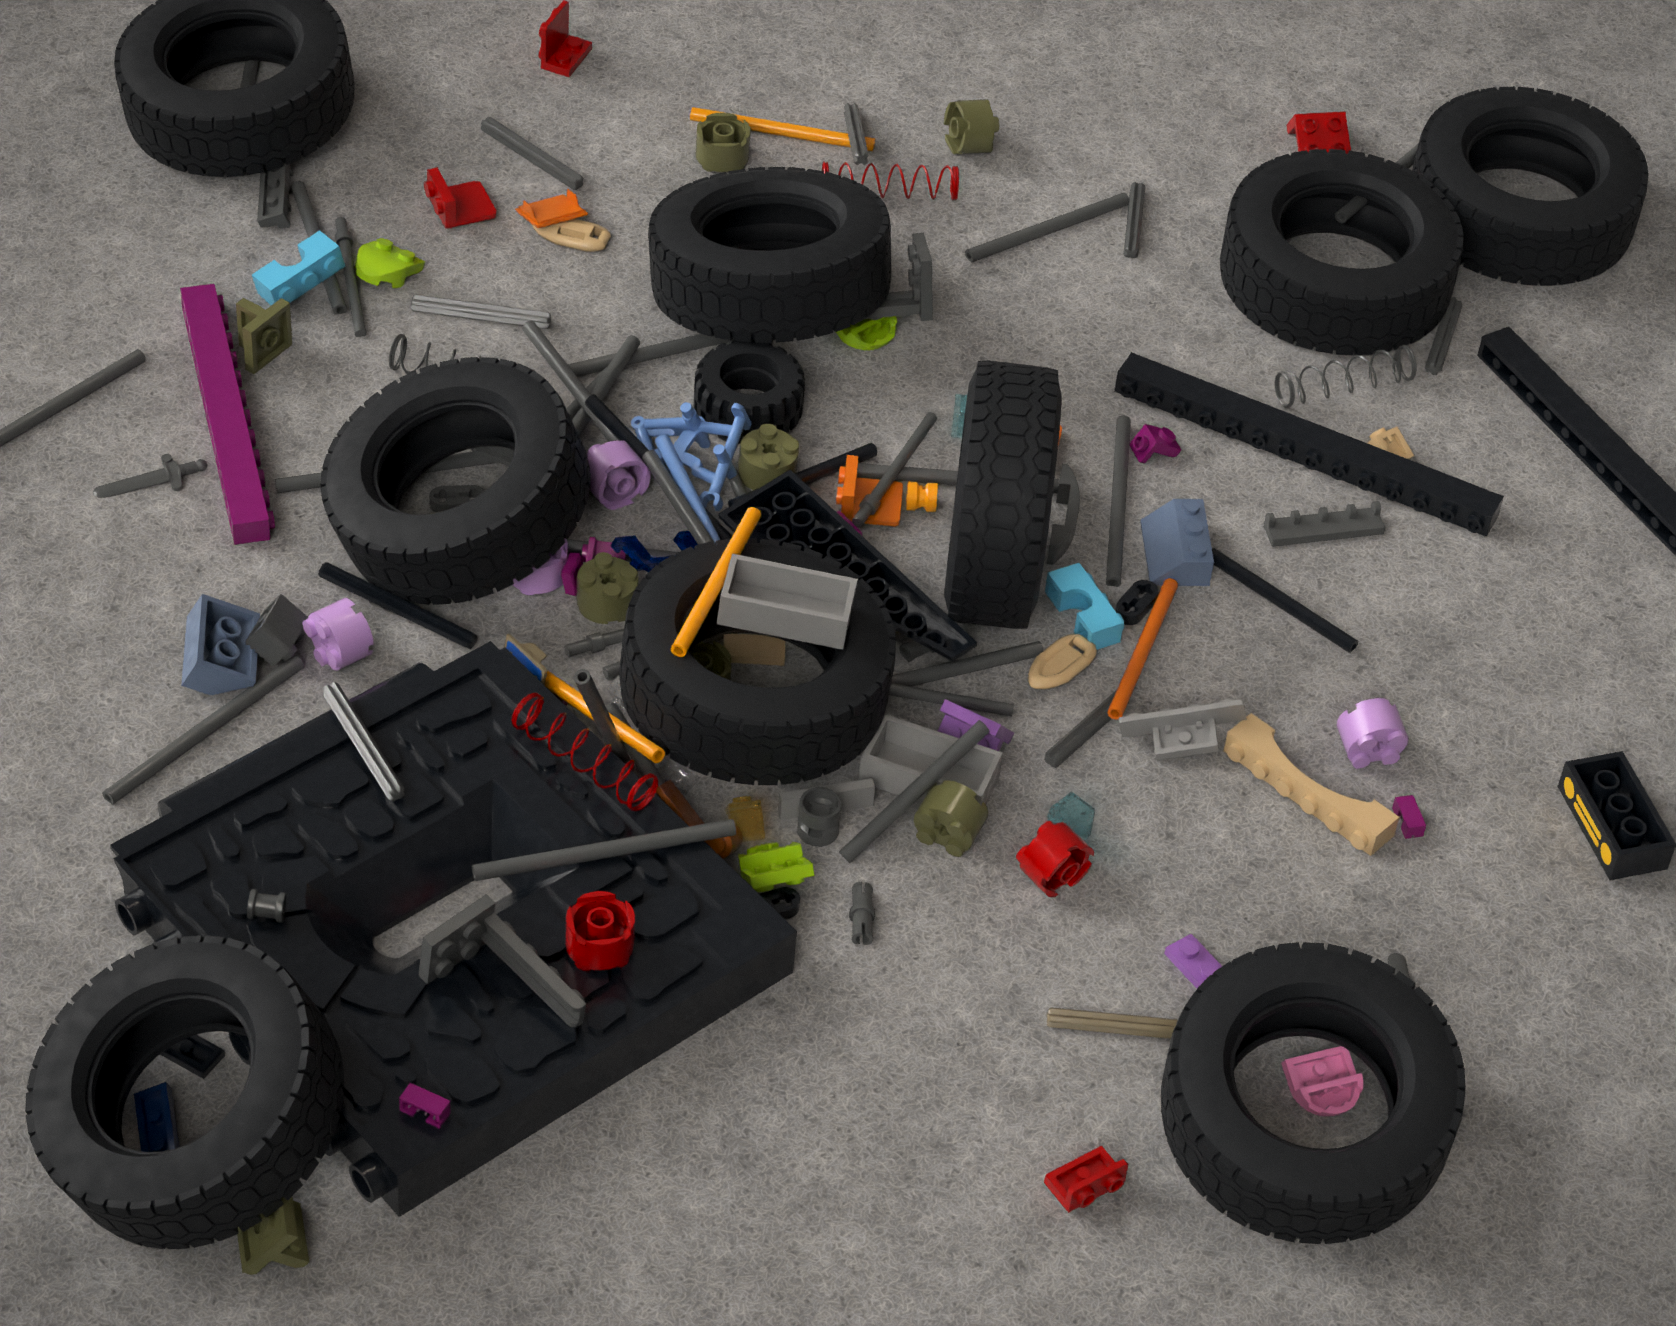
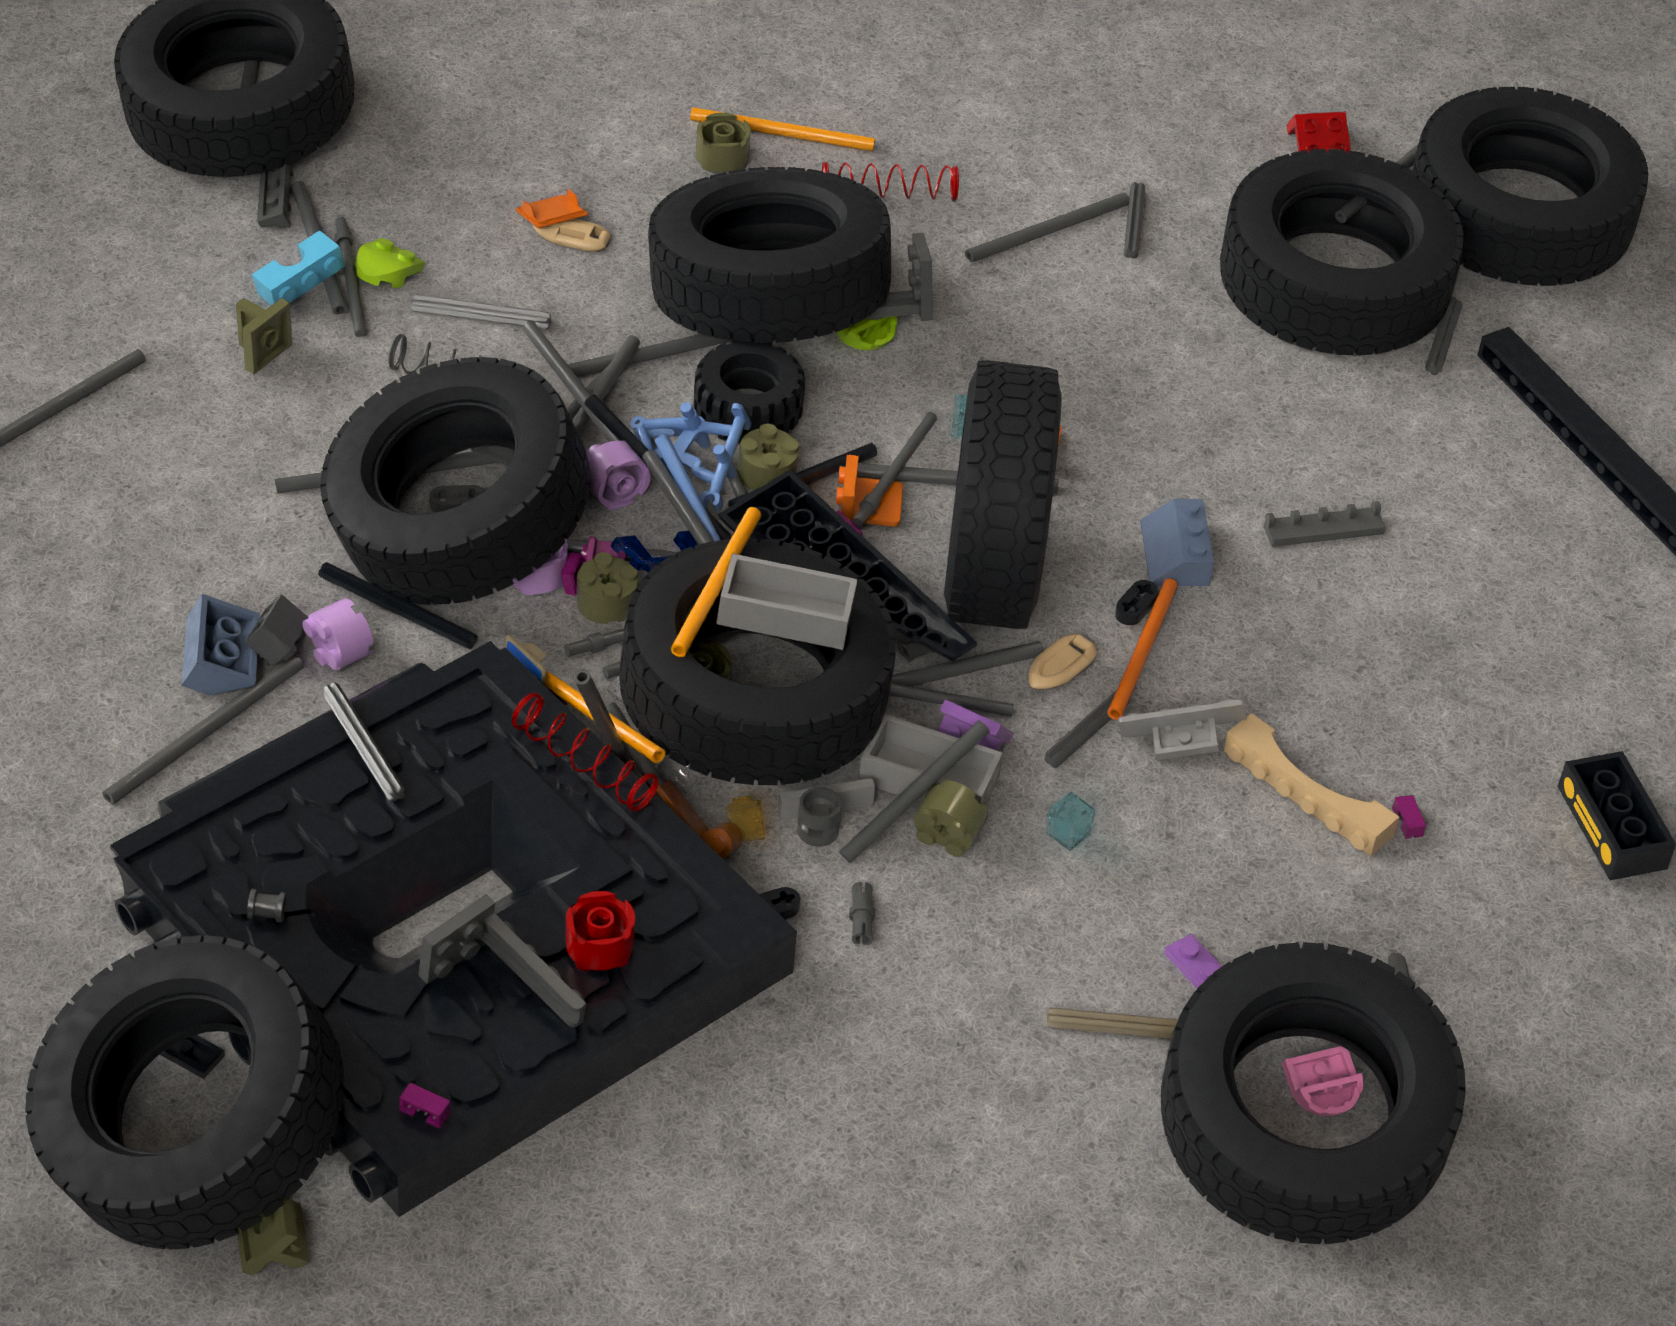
dark grey sword [93,454,207,498] -> none
dark blue plate [134,1082,180,1152] -> none
magenta brick [180,284,275,545] -> none
red bracket [424,167,496,229] -> none
dark grey piece [472,819,736,881] -> none
dark grey axle [481,117,584,190] -> none
red bracket [538,0,592,77] -> none
tan tile [723,634,786,666] -> none
lime slope [738,842,815,892] -> none
dark grey axle [844,103,869,165] -> none
light orange wheel [906,481,938,512] -> none
olive brick [944,99,999,154] -> none
red brick [1016,820,1094,897] -> none
red bracket [1044,1146,1129,1213] -> none
medium azure arch [1045,563,1124,650] -> none
dark grey slope [1047,463,1080,565] -> none
dark grey piece [1106,415,1131,587] -> none
black brick [1114,352,1504,537] -> none
magenta bracket [1129,424,1181,463] -> none
black piece [1212,548,1358,653] -> none
dark grey piece [1274,345,1417,408] -> none
lavender brick [1337,698,1408,769] -> none
tan bracket [1367,426,1414,460] -> none

